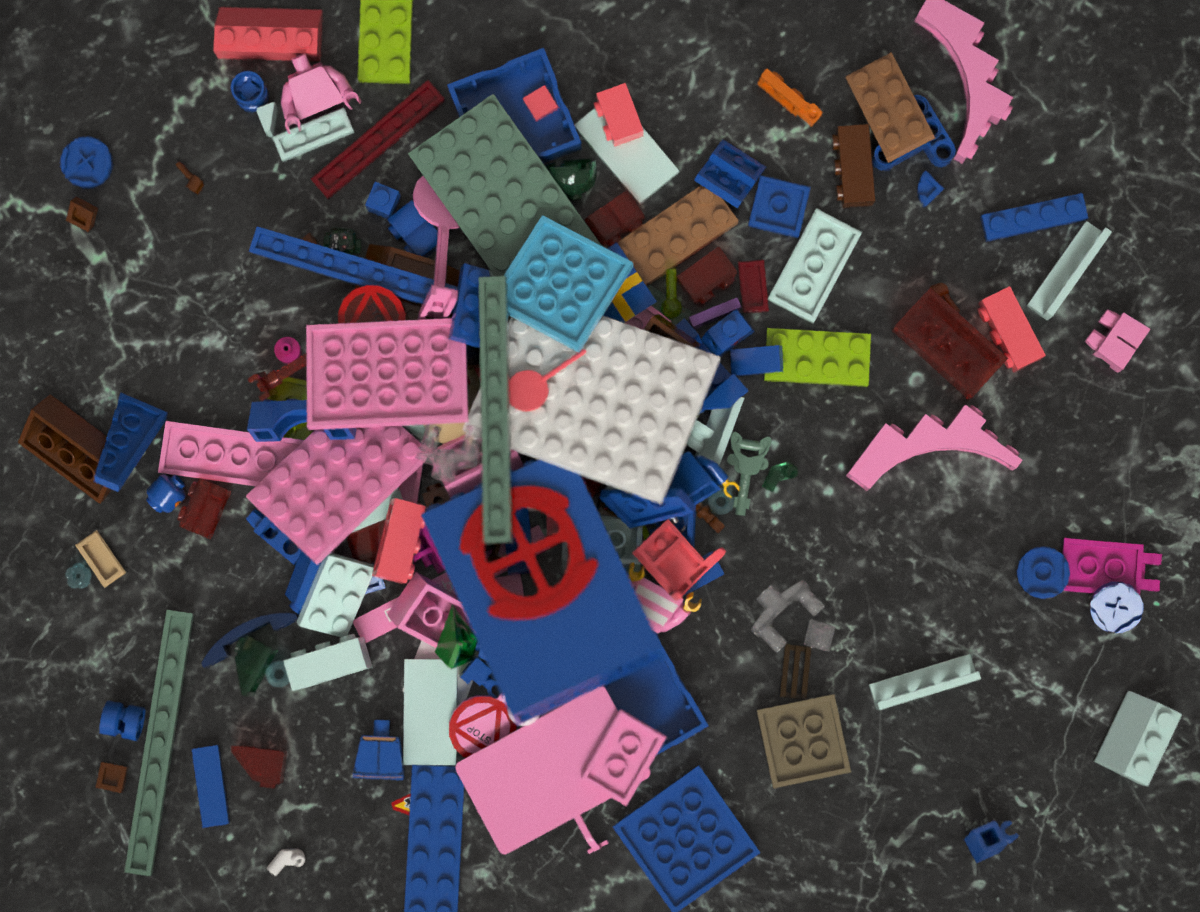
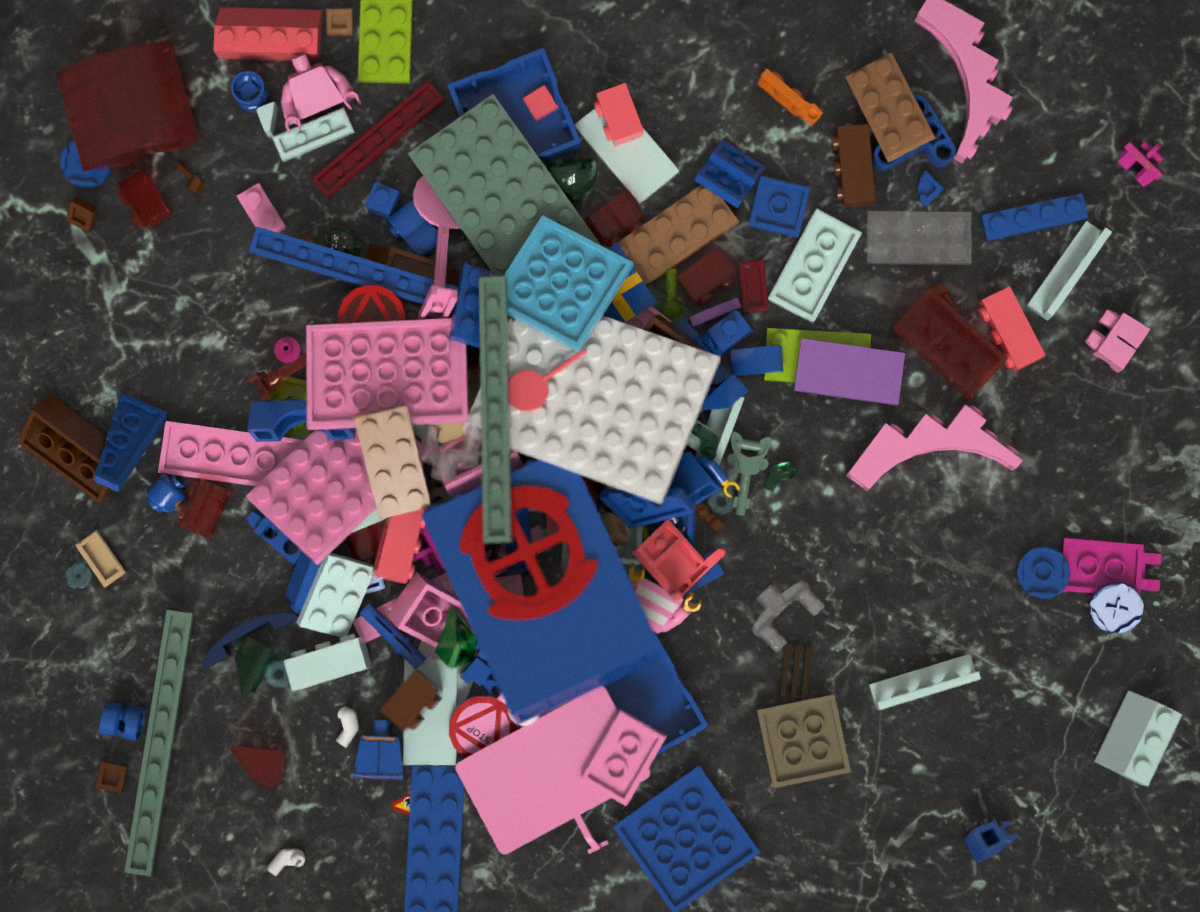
blue tile [192,745,230,828] -> none
clear tile [803,619,836,652] -> none
none -> clear red slope [56,41,199,171]
none -> clear red brick [117,168,174,232]
none -> bright pink plate [237,183,287,233]
none -> medium nougat tile [326,8,353,36]
none -> white arm [336,707,359,748]
none -> plate [354,404,431,519]
none -> blue pin [360,603,427,670]
none -> reddish brown brick [380,670,443,732]
none -> medium nougat tile [602,513,629,546]
none -> clear green arm [692,423,718,460]
none -> medium lavender tile [794,338,905,406]
none -> clear plate [867,211,971,265]
none -> dark pink hips [1117,141,1164,187]

